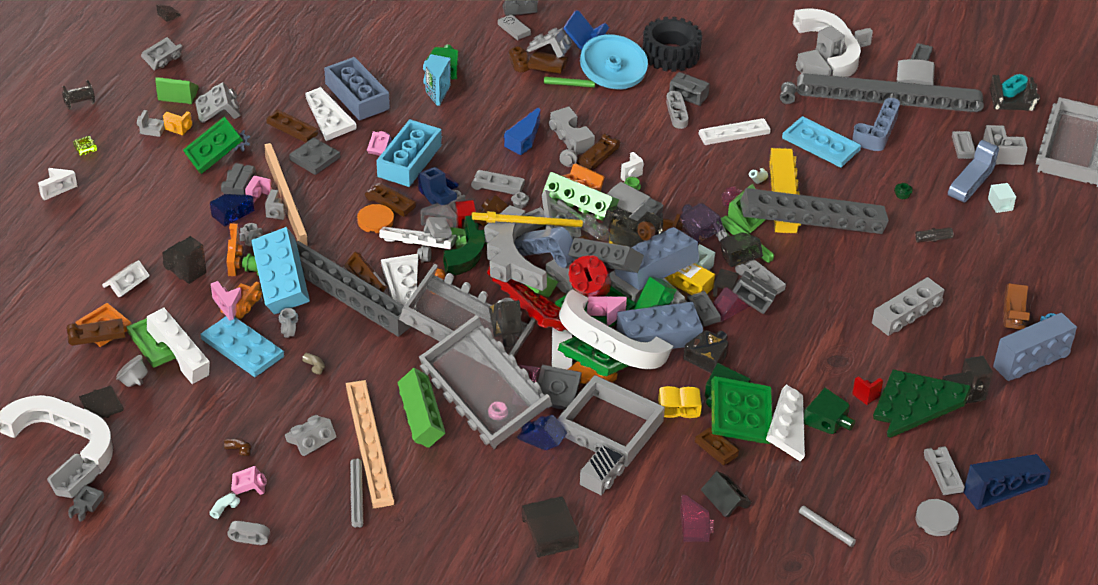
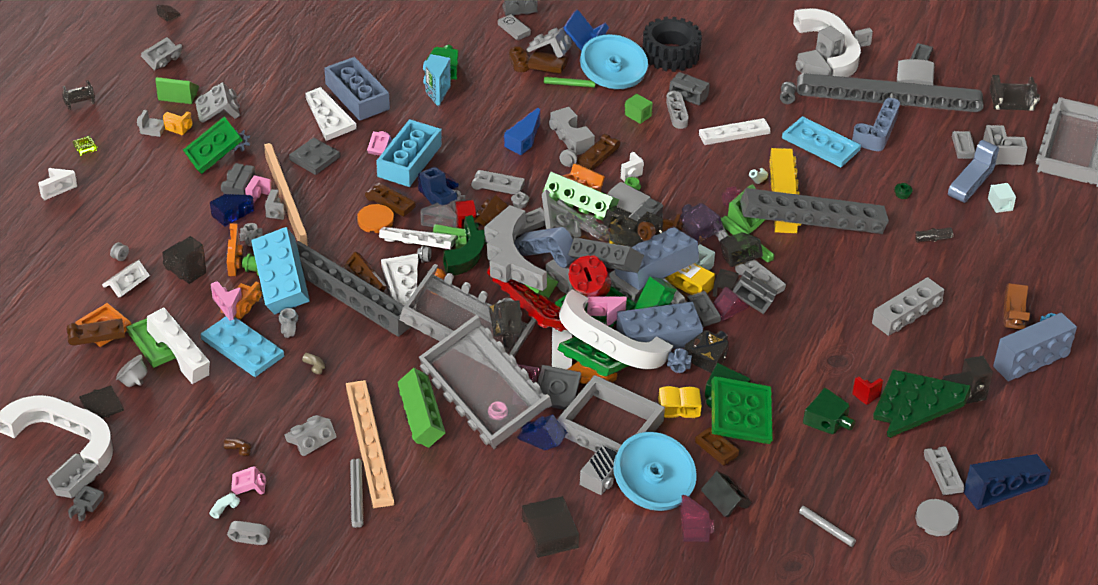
reddish brown plate [266,109,318,143] -> none
light grey bracket [424,217,452,238] -> none
yellow bar [472,211,583,227] -> none
white wing [766,384,805,461] -> none
teal beam [1001,74,1028,97] -> none
none -> light grey bush [110,242,129,261]
none -> medium azure dish [614,432,696,511]
none -> bright green brick [625,94,653,124]
none -> sand blue gear [667,349,692,373]

